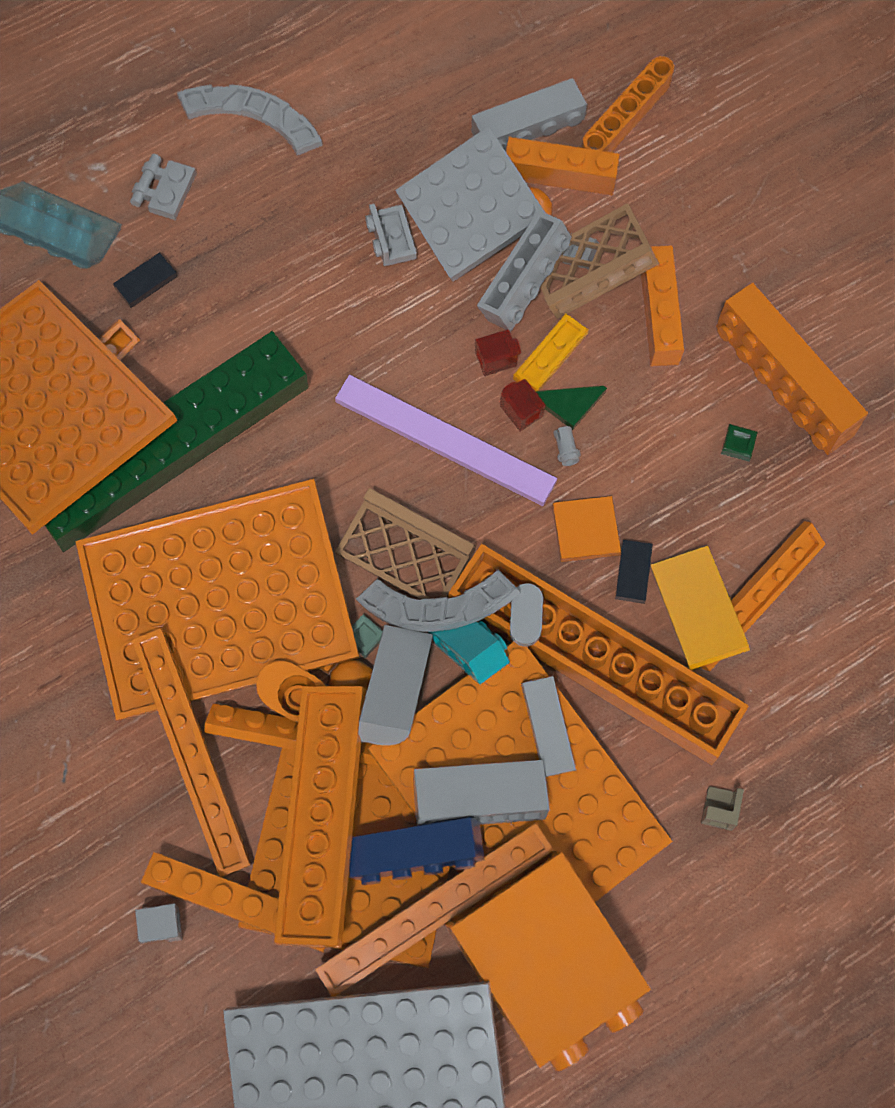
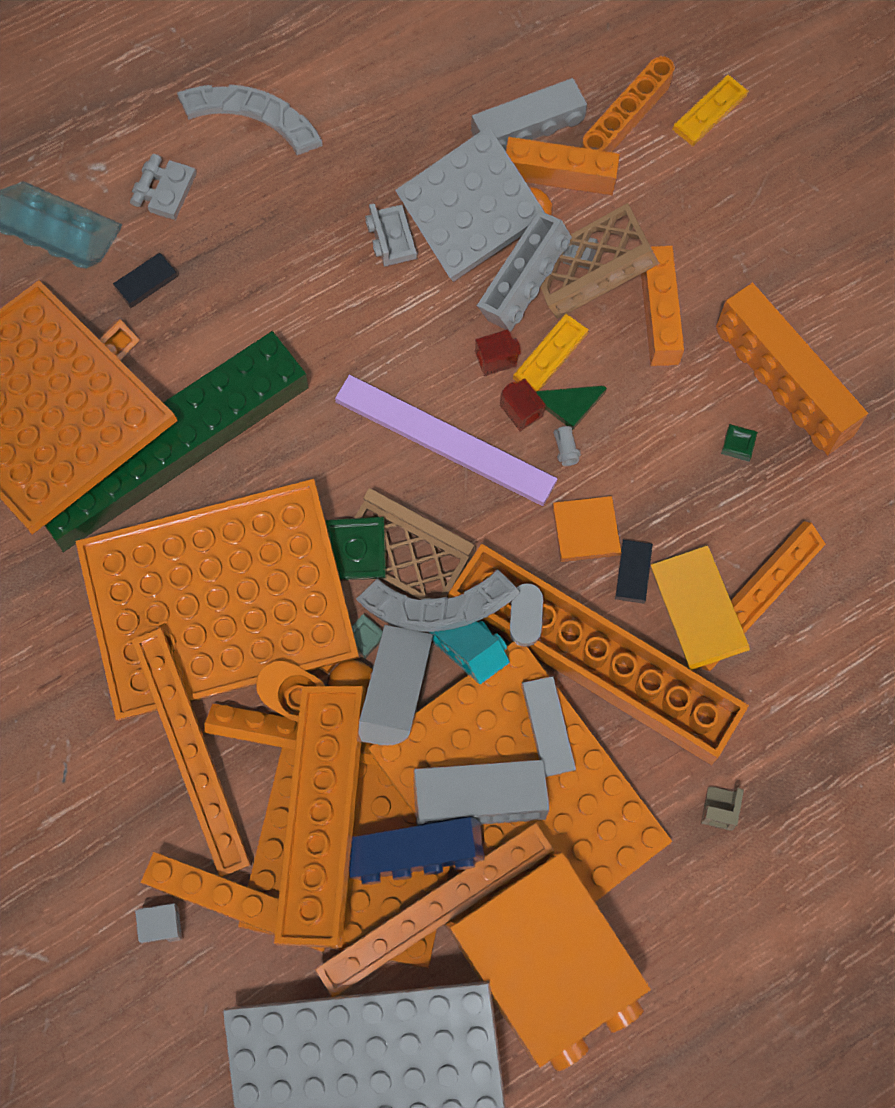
none -> dark green tile [325,517,387,581]
none -> light orange tile [672,75,748,146]

